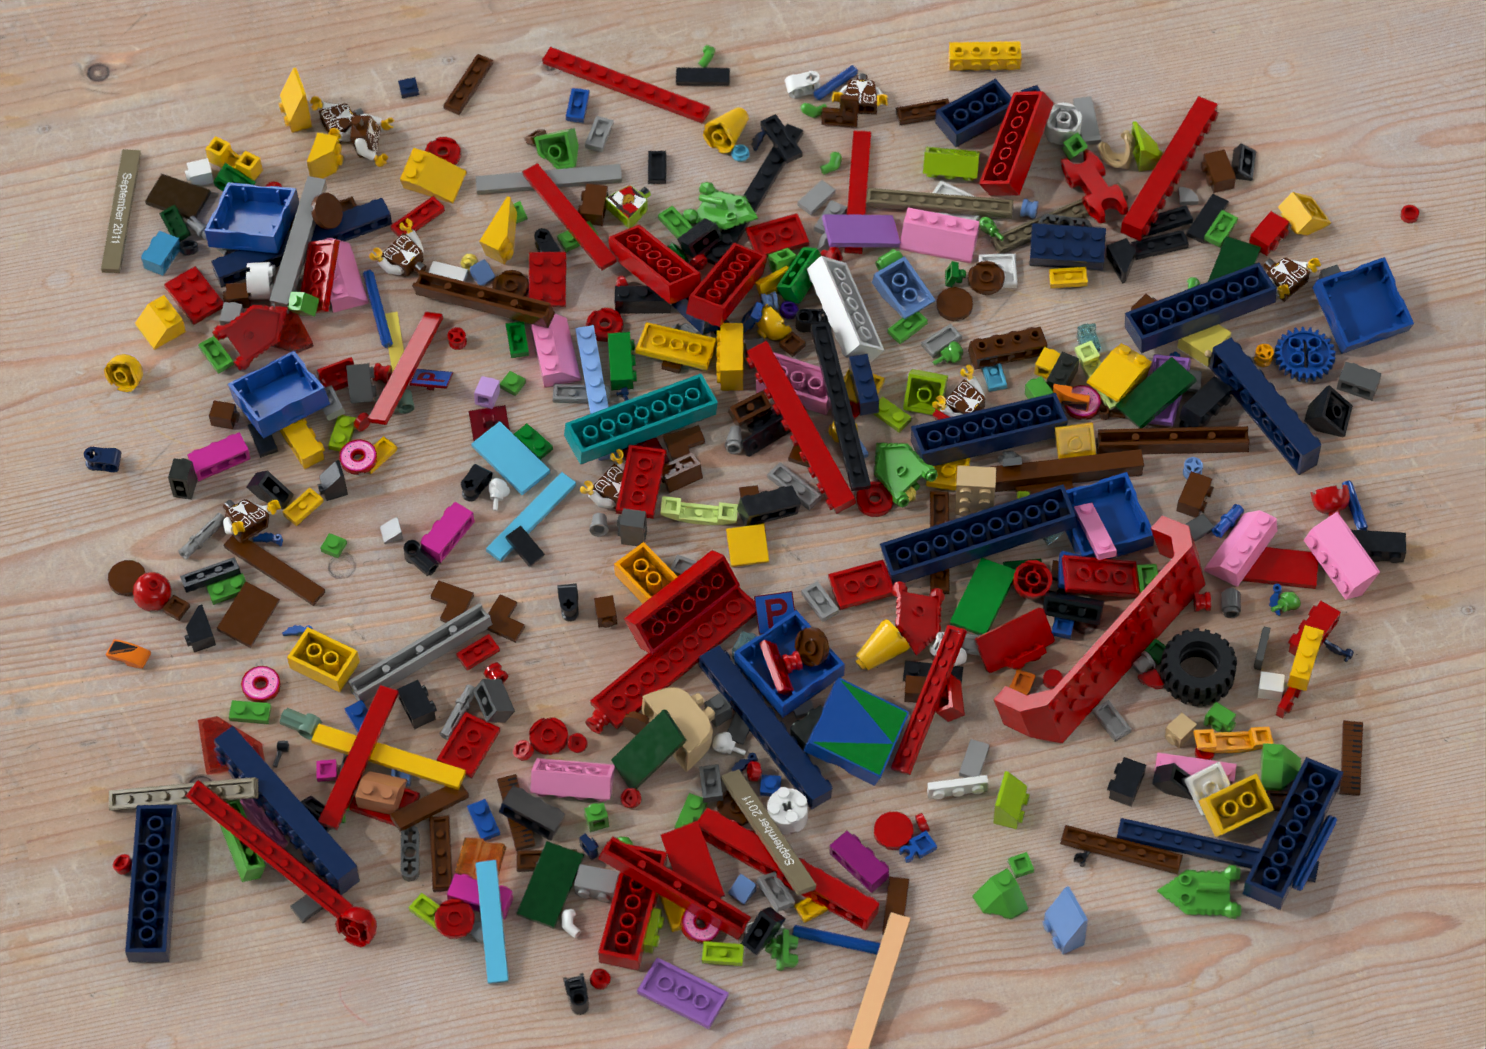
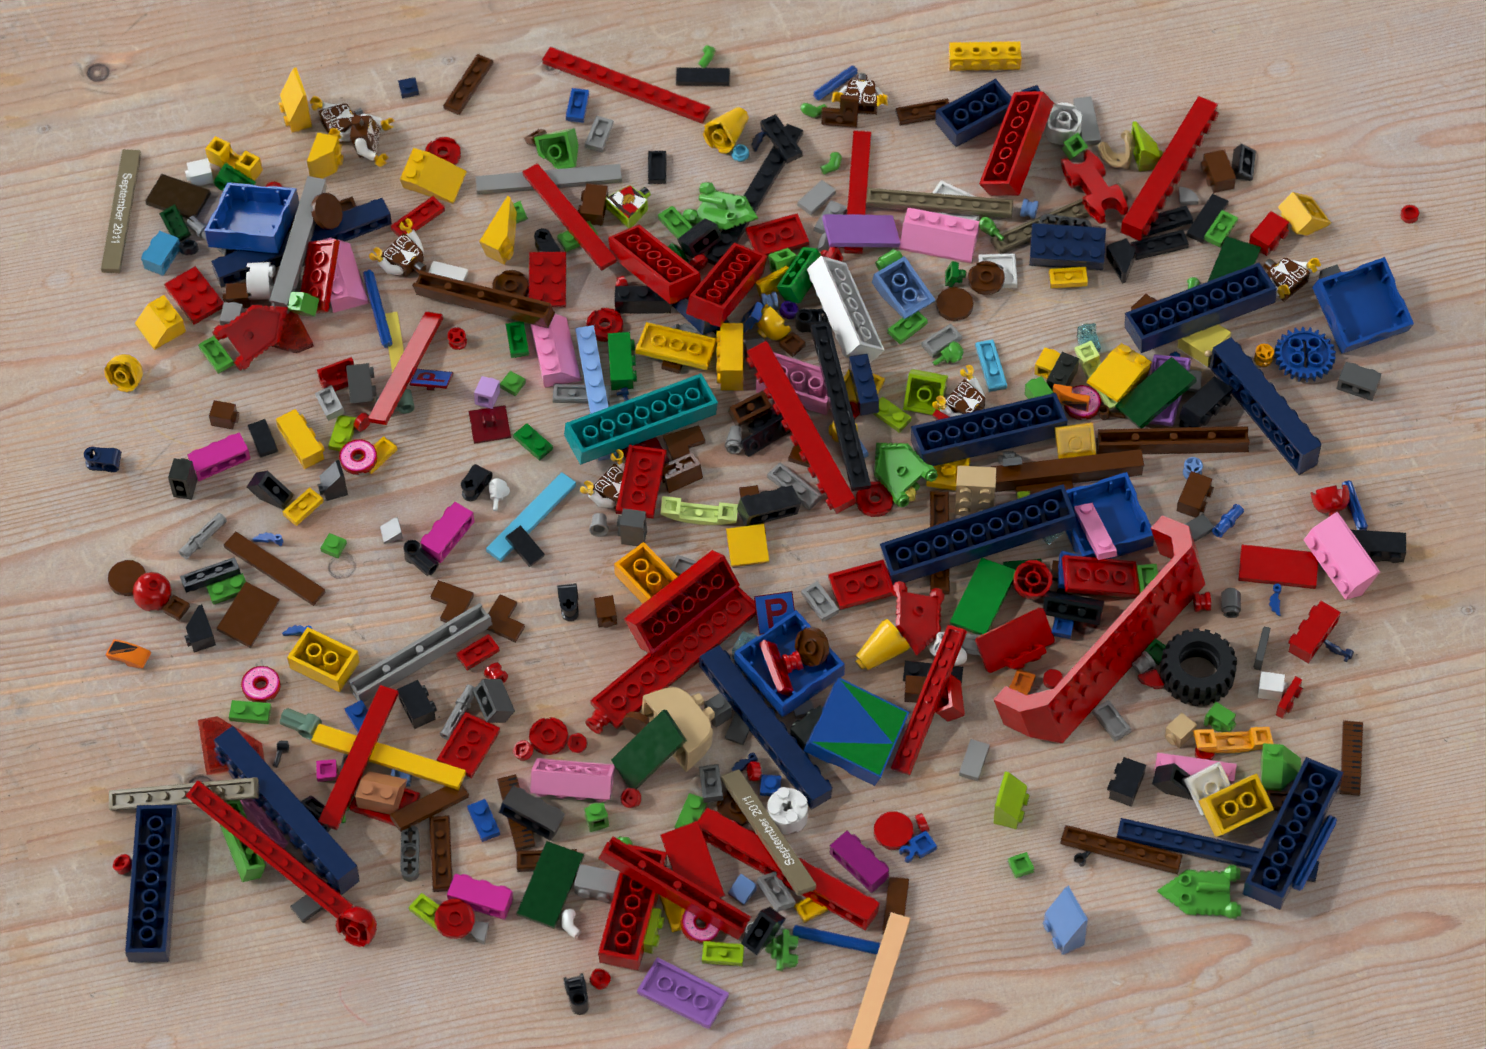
torso [223,499,281,543] -> none
blue tile [228,351,330,438] -> none
red wheel [372,363,392,384] -> none
clear orange slope [455,837,507,880] -> none
light yellow plate [460,254,478,271] -> none
medium blue slope [470,259,496,286] -> none
medium azure tile [471,421,550,495] -> none
medium azure tile [476,860,509,984] -> none
dark blue plate [579,833,599,860] -> none
white piece [712,732,746,755] -> none
white piece [785,71,820,98] -> none
lime slope [923,146,980,181] -> none
white plate [927,775,988,799] -> none
reddish brown brick [968,326,1048,370] -> none
bright green slope [972,868,1028,919] -> none
bright pink slope [1204,510,1277,587] -> none
bright green piece [1271,592,1301,612] -> none
yellow arch [1287,625,1324,691] -> none
black slope [1304,385,1353,437] -> none

